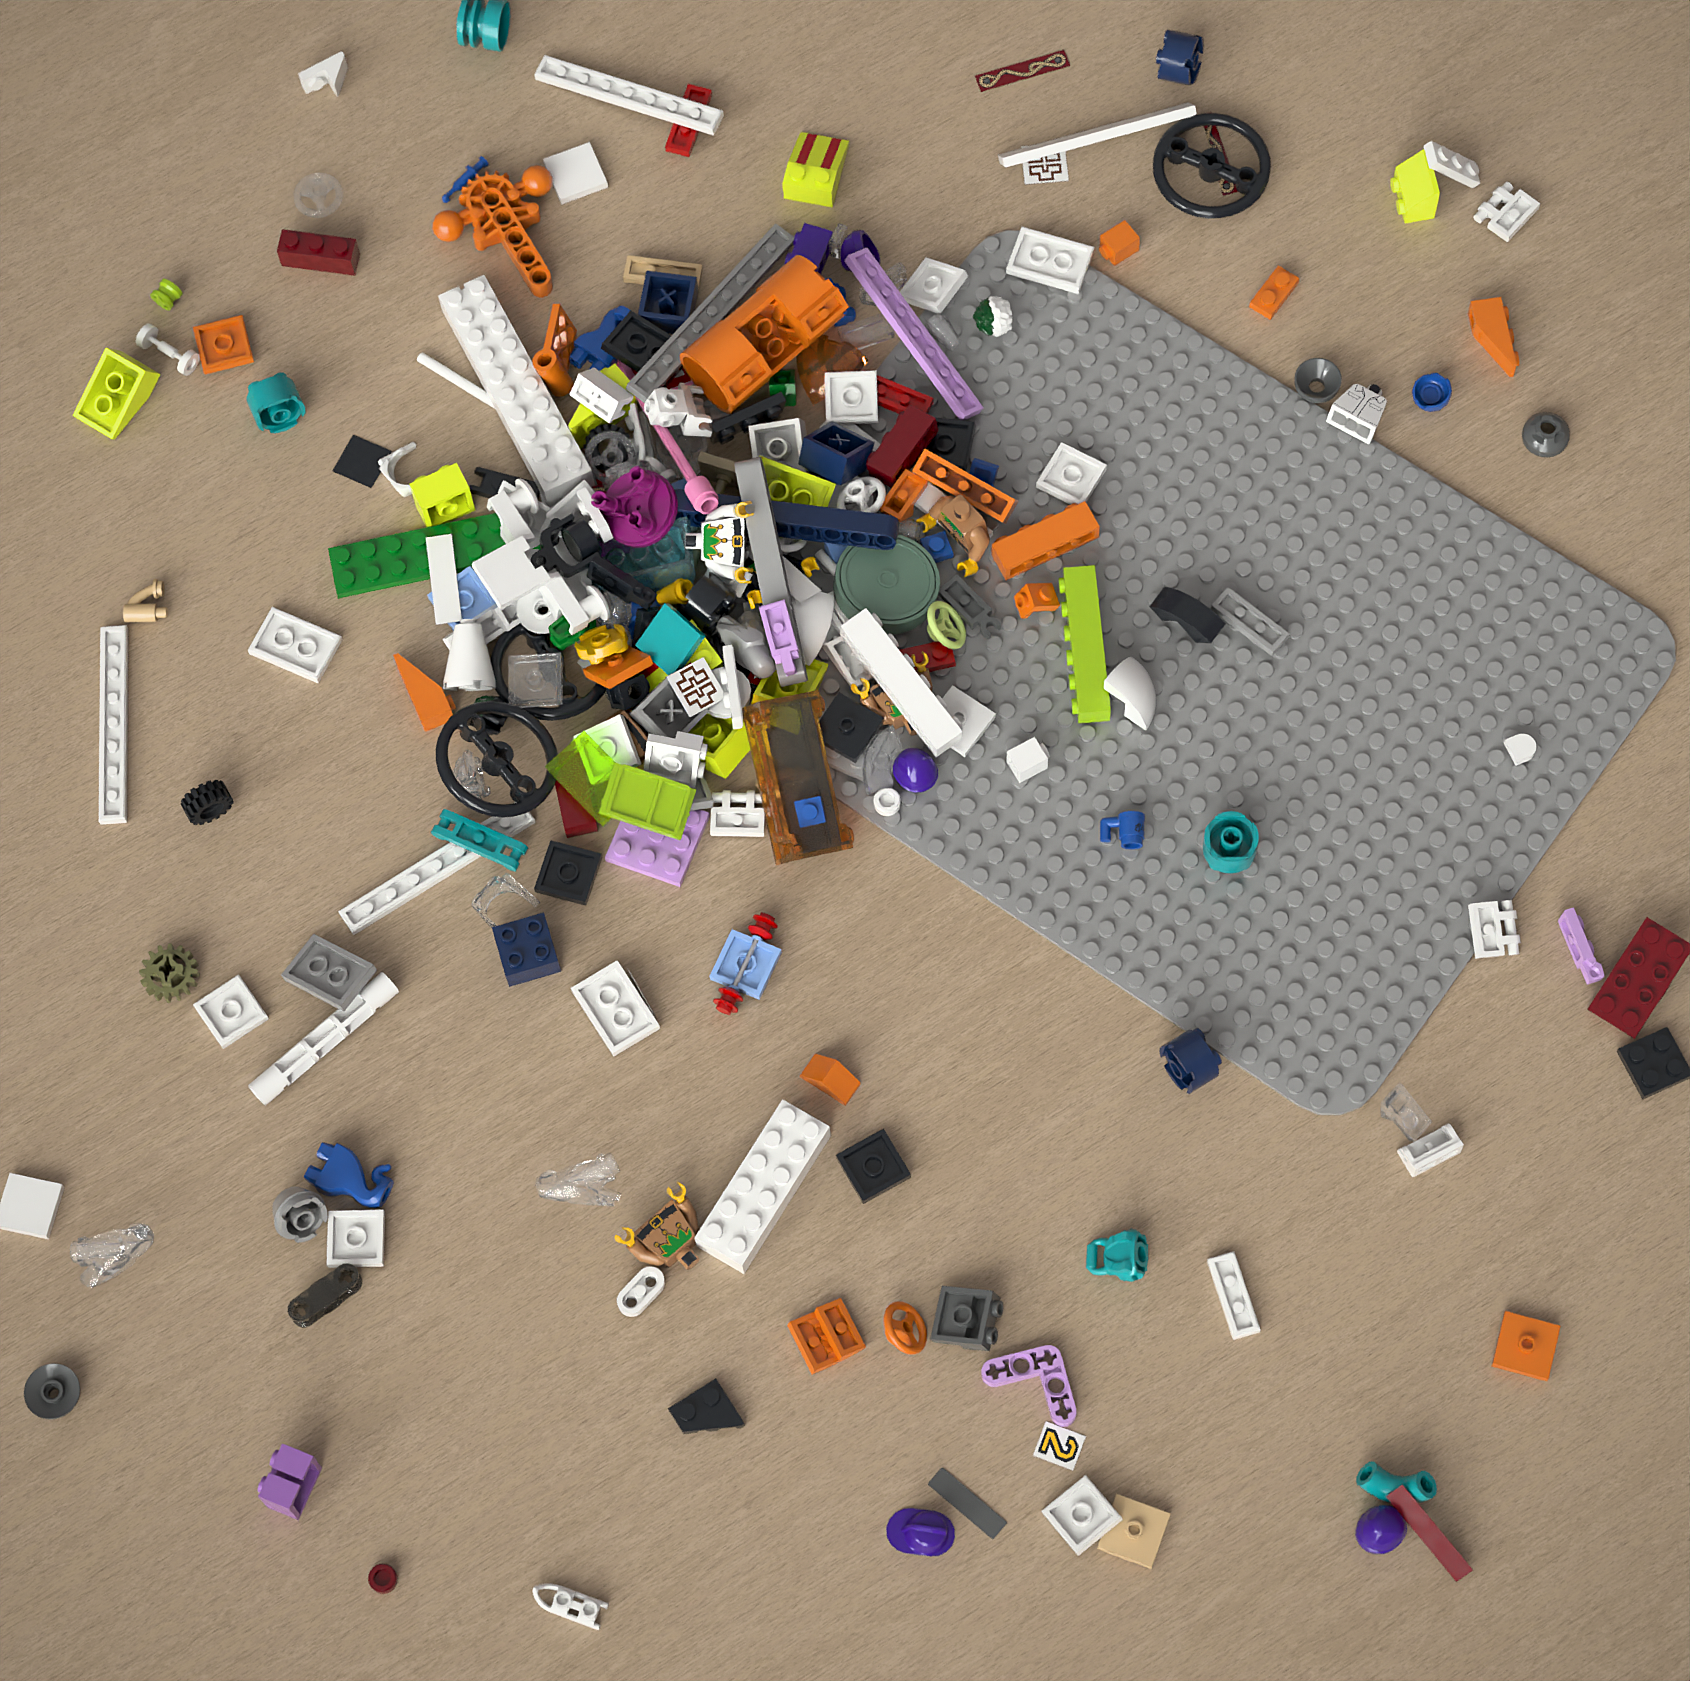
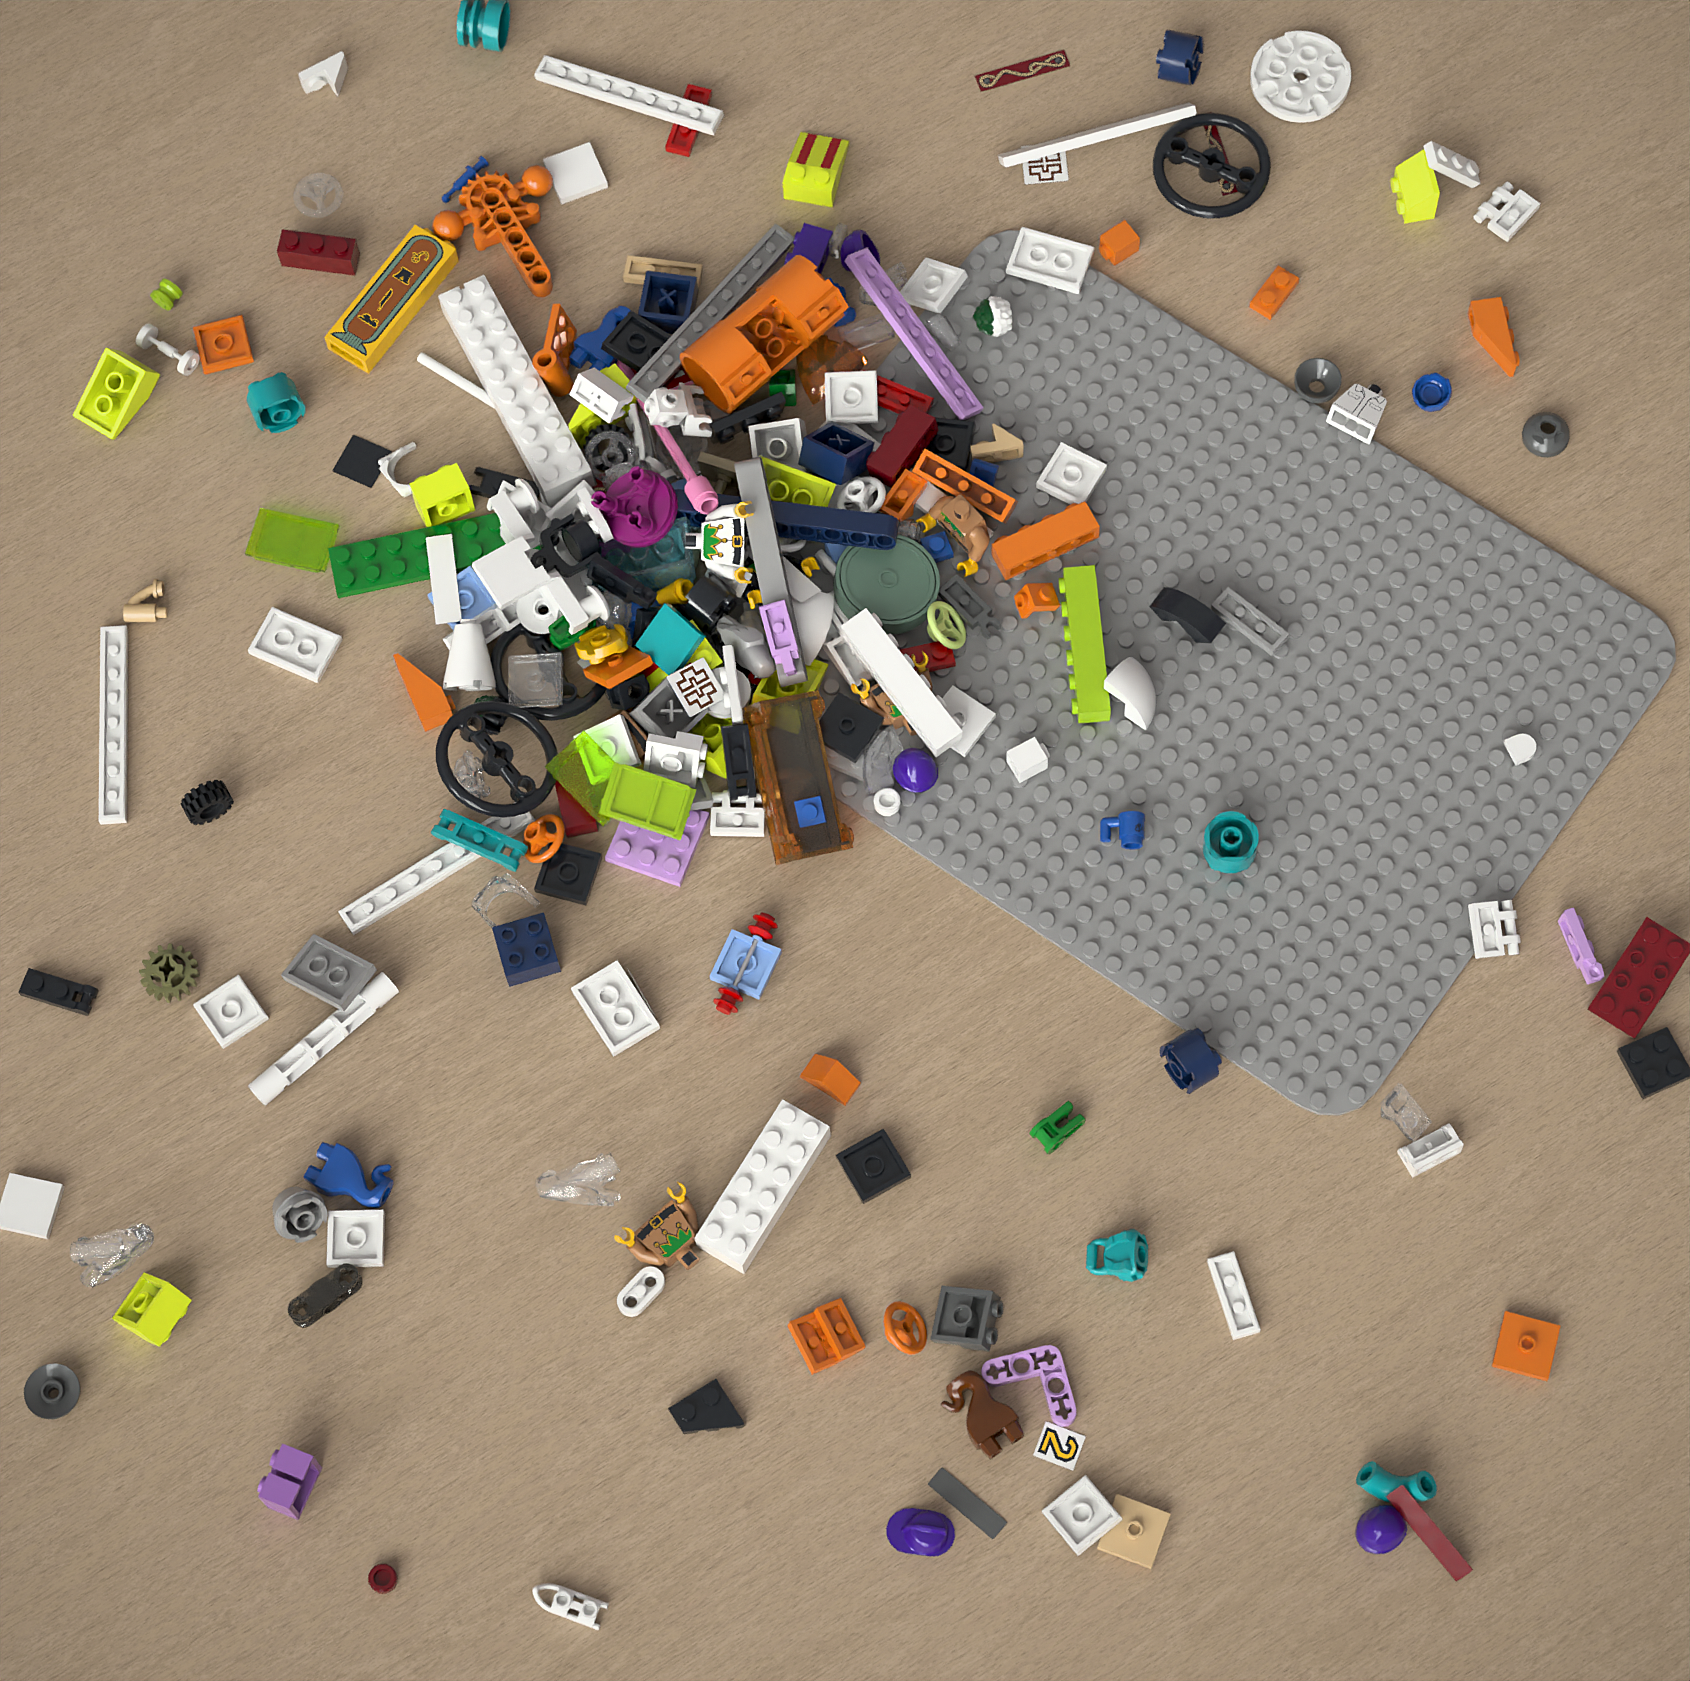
none -> black plate [18,968,99,1016]
none -> neon yellow slope [112,1273,192,1347]
none -> clear neon green piece [245,508,340,573]
none -> brick [324,225,459,374]
none -> orange piece [523,814,565,863]
none -> black plate [720,723,756,801]
none -> reddish brown hips [941,1370,1024,1459]
none -> tan slope [970,424,1024,463]
none -> green piece [1029,1101,1086,1154]
none -> white plate [1250,31,1351,123]

